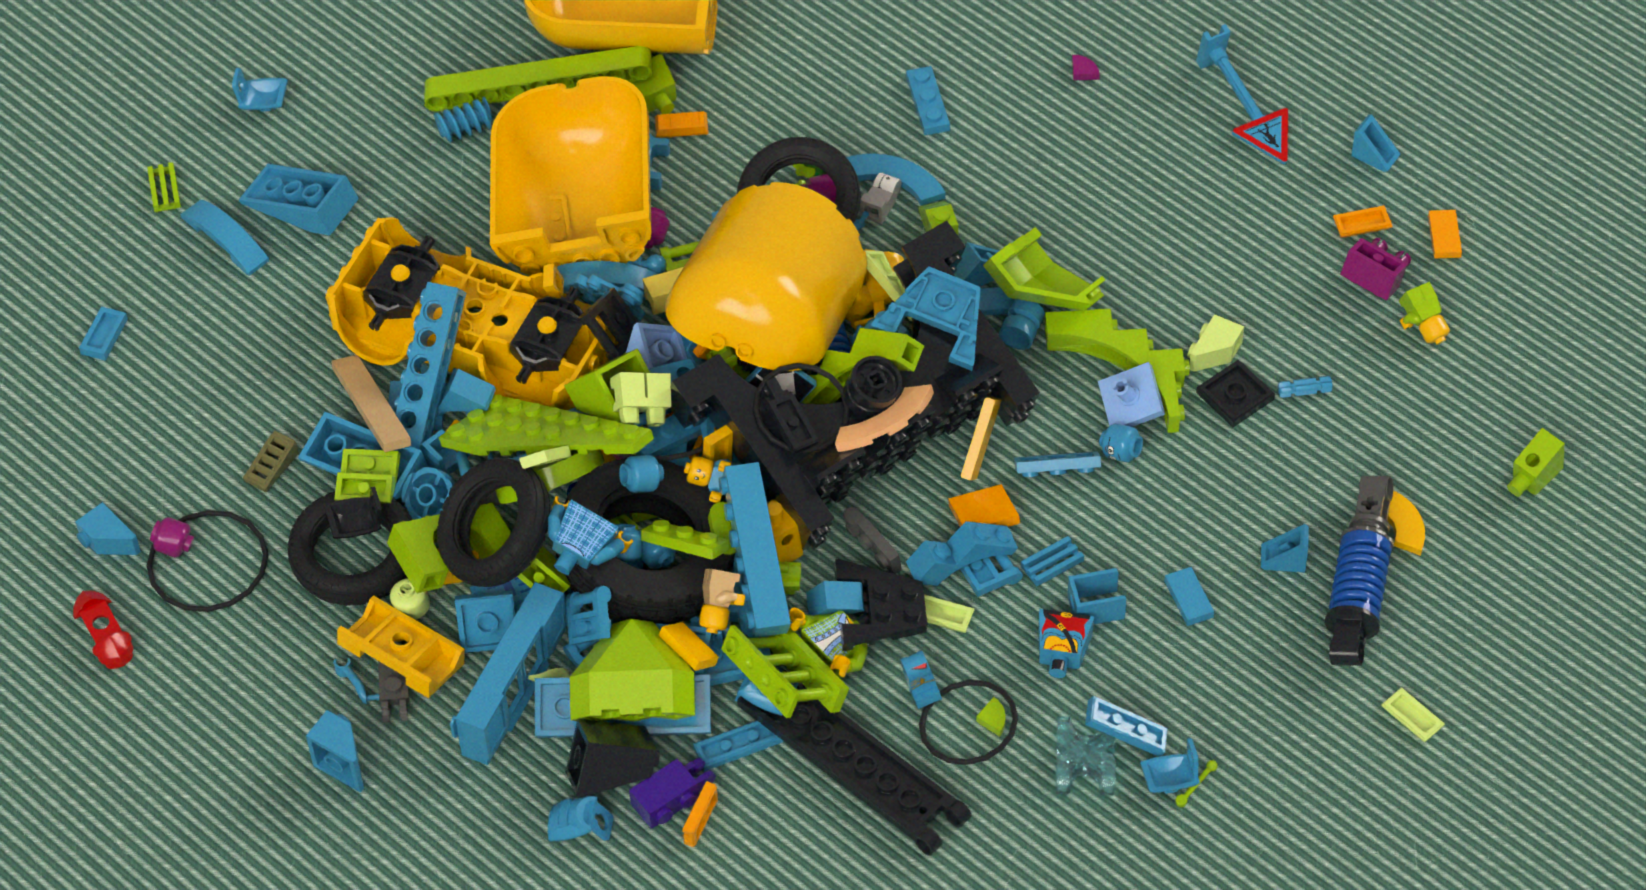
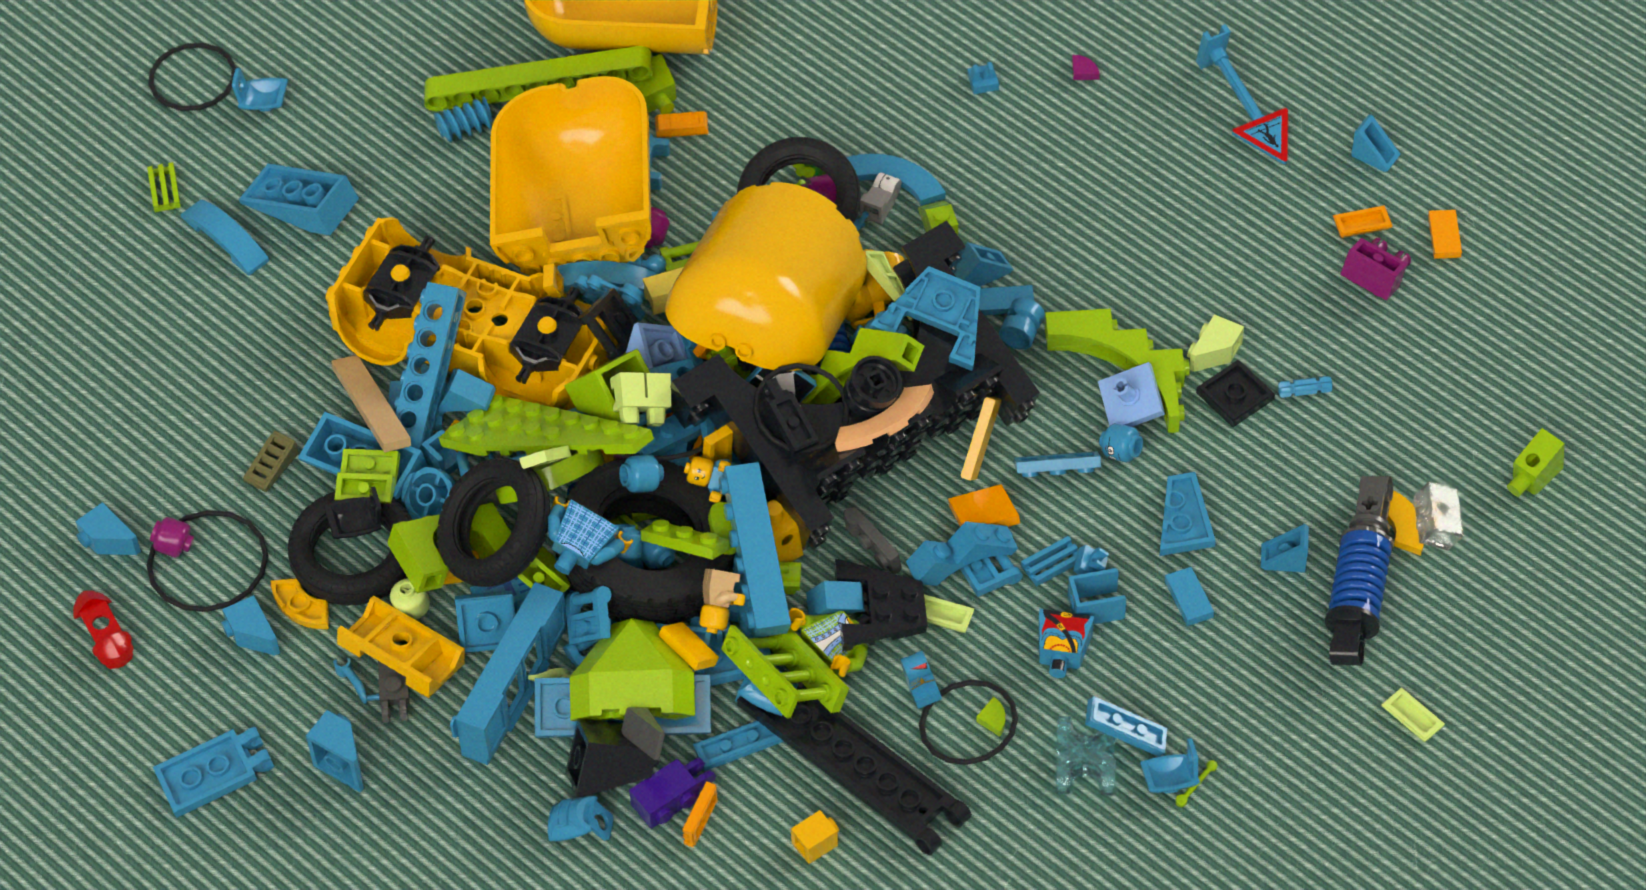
dark azure tile [79,306,128,361] -> none
dark azure plate [906,66,950,136] -> none
lime panel [983,227,1105,310] -> none
lime piece [1399,281,1450,345] -> none
none -> black piece [148,43,236,111]
none -> dark azure tile [153,727,274,818]
none -> dark azure slope [221,595,280,655]
none -> yellow tile [271,578,329,629]
none -> dark grey slope [622,707,665,760]
none -> yellow brick [791,810,839,864]
none -> dark azure tile [967,62,999,94]
none -> dark azure tile [1074,544,1109,575]
none -> dark azure wing [1159,472,1216,556]
none -> clear brick [1413,481,1464,551]

